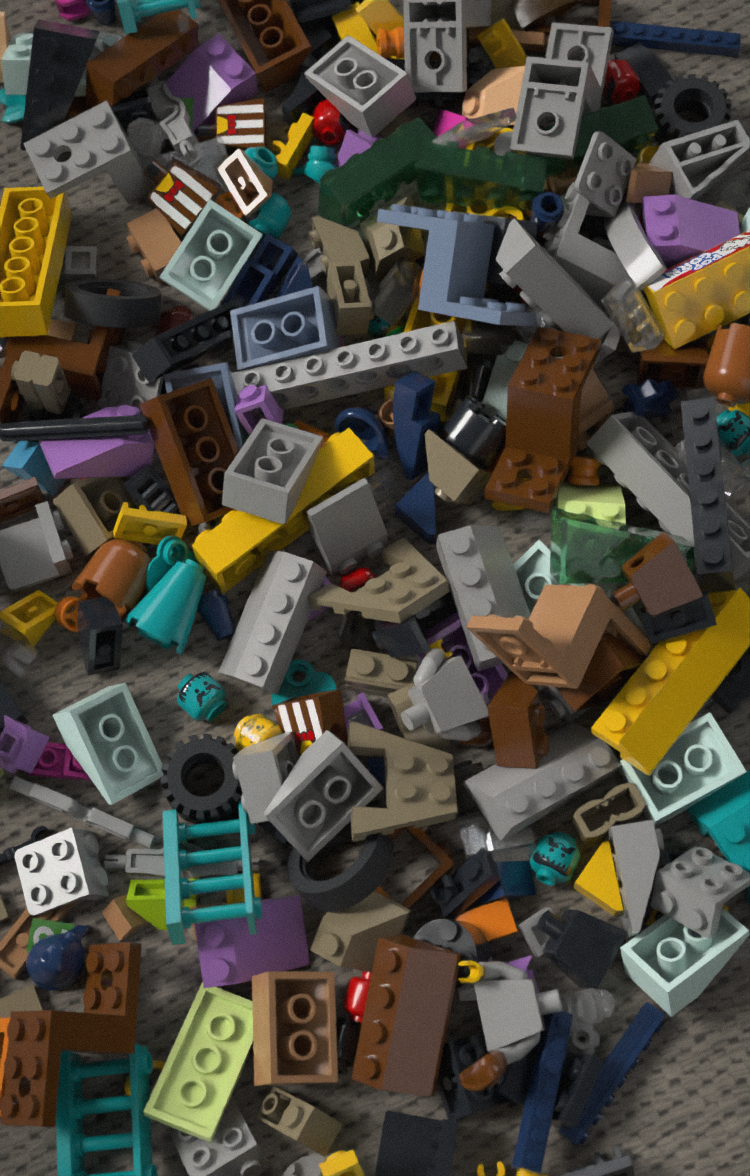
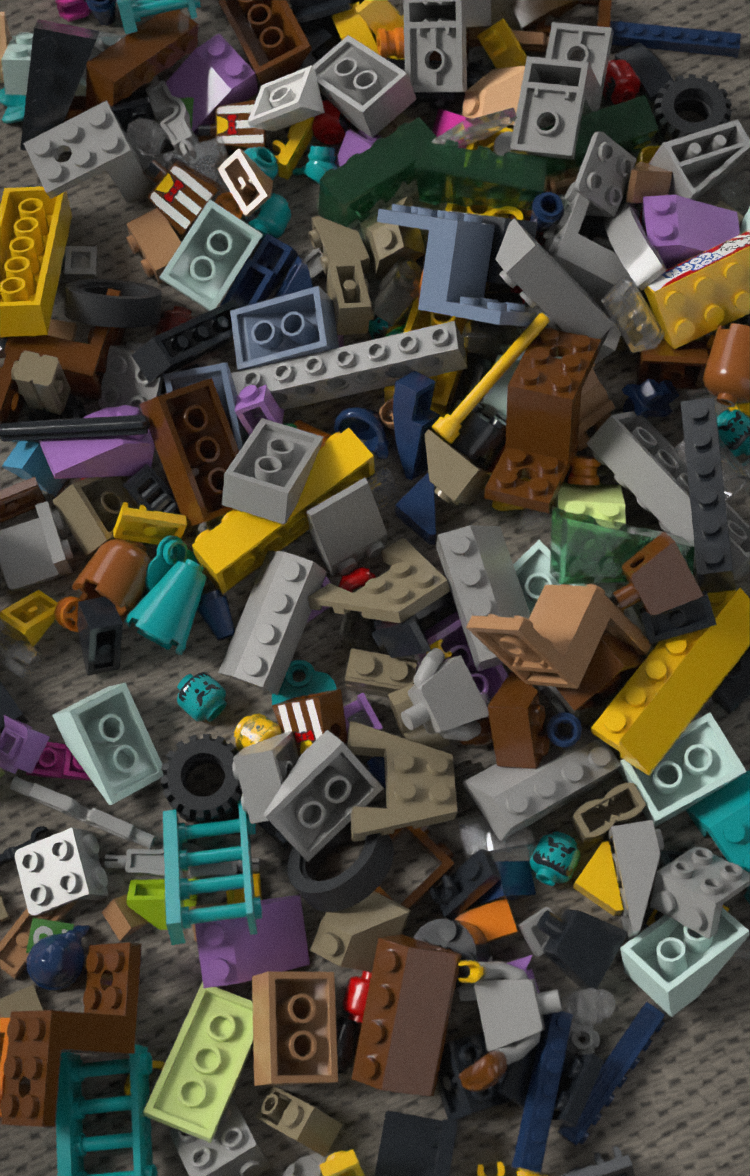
none -> white slope [247,66,324,132]
none -> yellow piece [431,313,550,444]
none -> dark blue cone [547,713,582,747]

